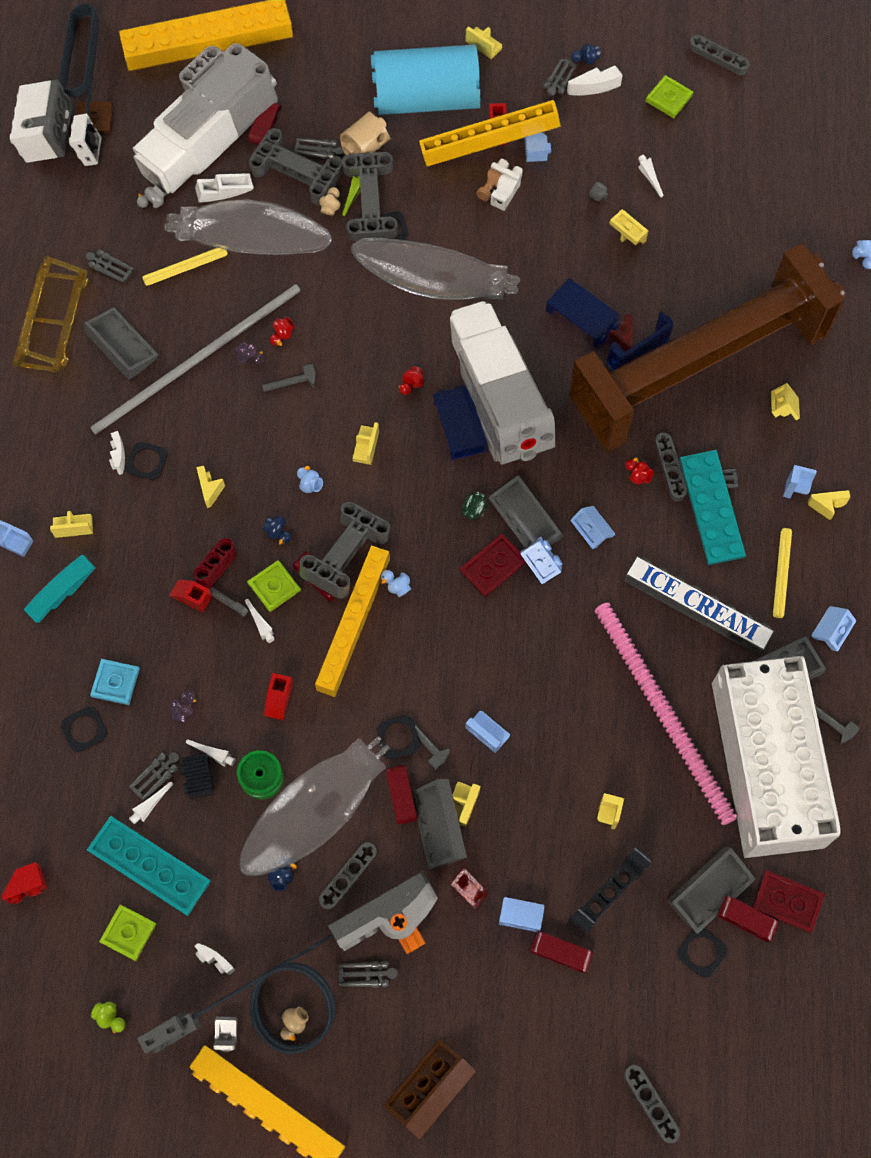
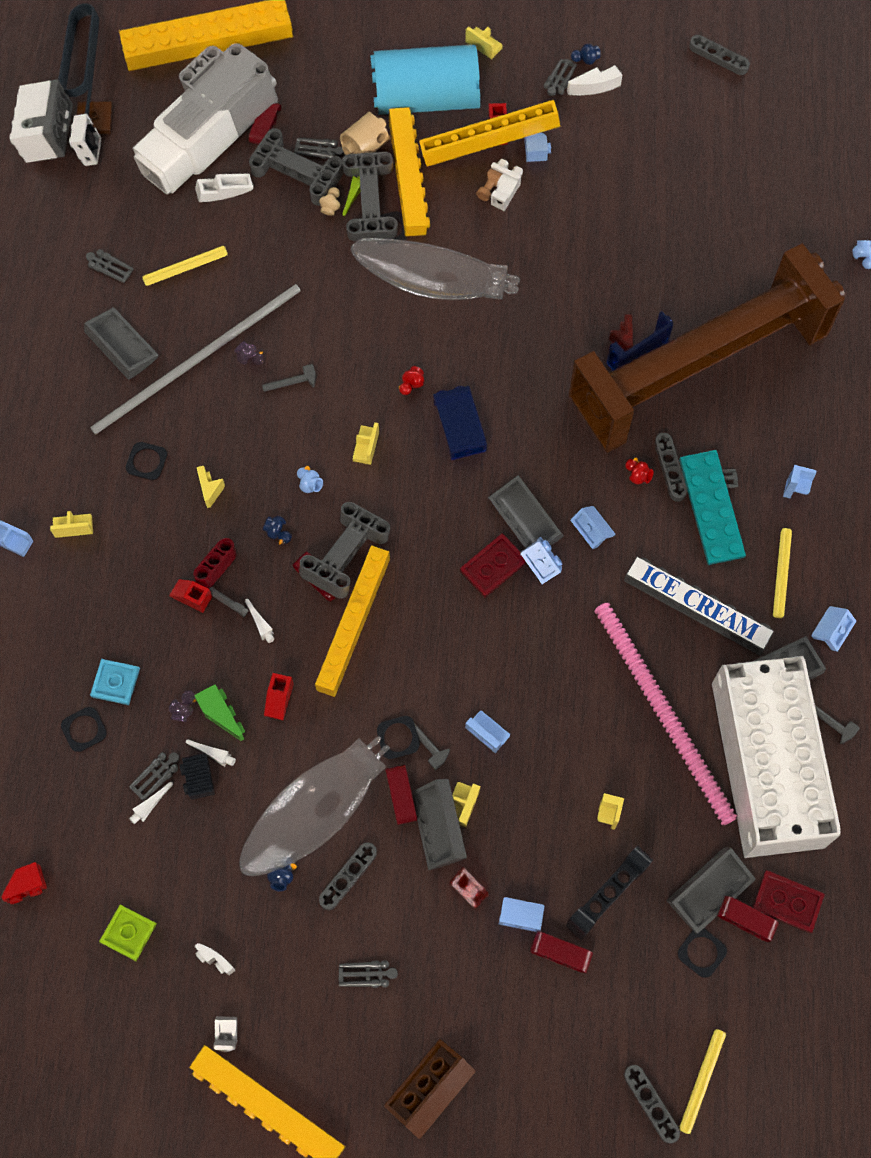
clear yellow windscreen [12,256,89,372] -> none
teal slope [23,555,96,623] -> none
teal plate [87,816,211,916] -> none
lime animal [91,1002,125,1033] -> none
white slope [109,431,125,475] -> none
light grey animal [137,184,166,208] -> none
piece [137,871,438,1054] -> none
clear windscreen [164,199,332,254] -> none
green wheel [237,750,284,800] -> none
lime plate [247,560,301,612] -> none
red animal [270,317,295,346] -> none
tan animal [281,1007,309,1041] -> none
light blue animal [381,570,411,598] -> none
piece [450,301,555,465] -> none
clear green head [460,491,488,521] -> none
clear blue panel [545,278,620,348] -> none
dark grey piece [589,182,608,202] -> none
light yellow panel [610,209,648,245] -> none
white piece [638,155,663,197] -> none
lime plate [645,75,693,118] -> none
light yellow panel [771,383,800,420] -> none
light yellow slope [808,490,850,520] -> none
none -> bright green slope [194,684,245,741]
none -> yellow brick [388,108,430,236]
none -> light yellow axle [679,1029,726,1134]

